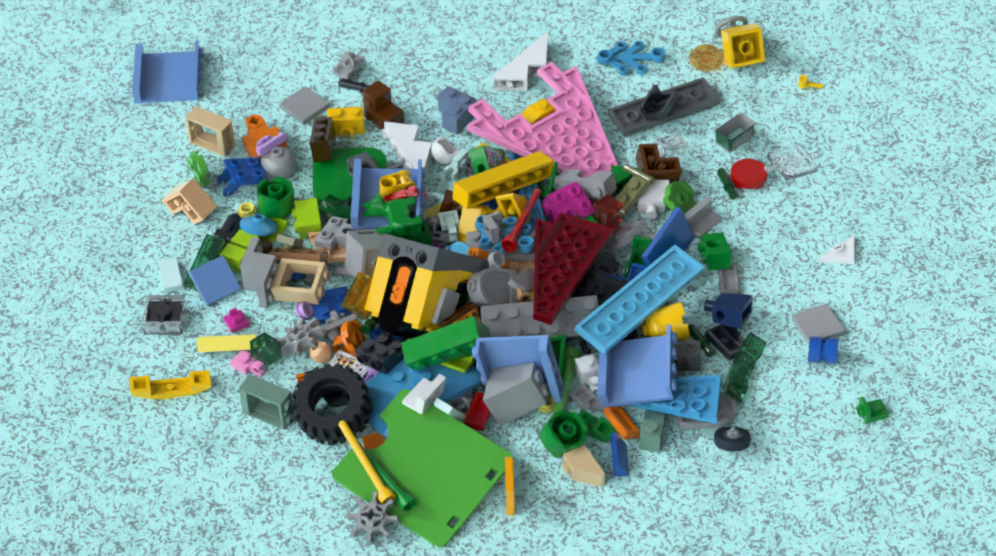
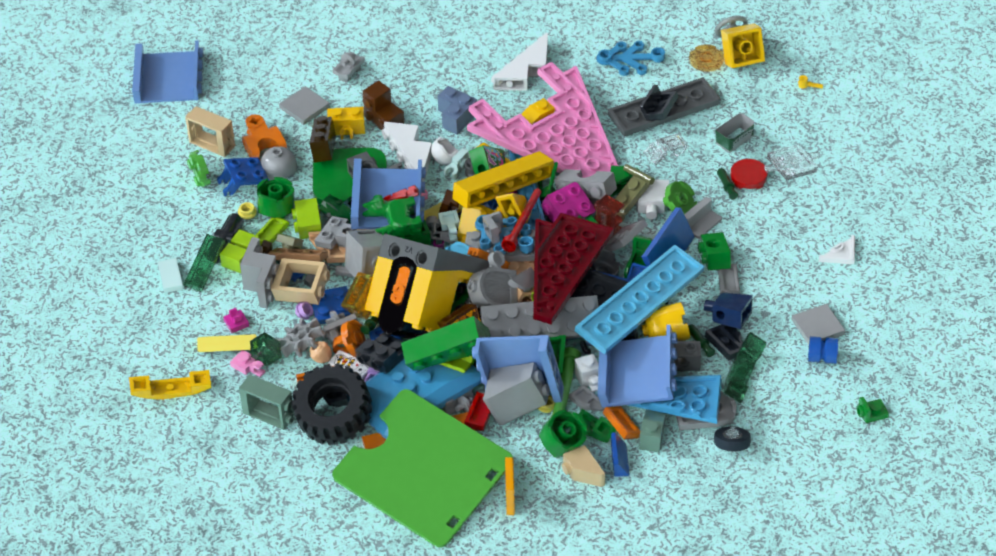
piece [142,295,187,335] -> none
light nougat brick [162,178,217,224] -> none
medium blue tile [189,255,241,306] -> none
dark azure dish [240,214,277,236] -> none
lavender tile [256,133,288,156] -> none
black piece [338,79,370,93] -> none
yellow piece [339,420,396,505] -> none
light grey gear [346,492,399,545] -> none
green piece [357,440,417,512] -> none
yellow piece [379,170,417,198] -> none
white panel [402,374,446,415] -> none
light grey tile [431,288,460,325] -> none
light aqua tile [433,398,467,422] -> none
reddish brown brick [635,143,682,184] -> none

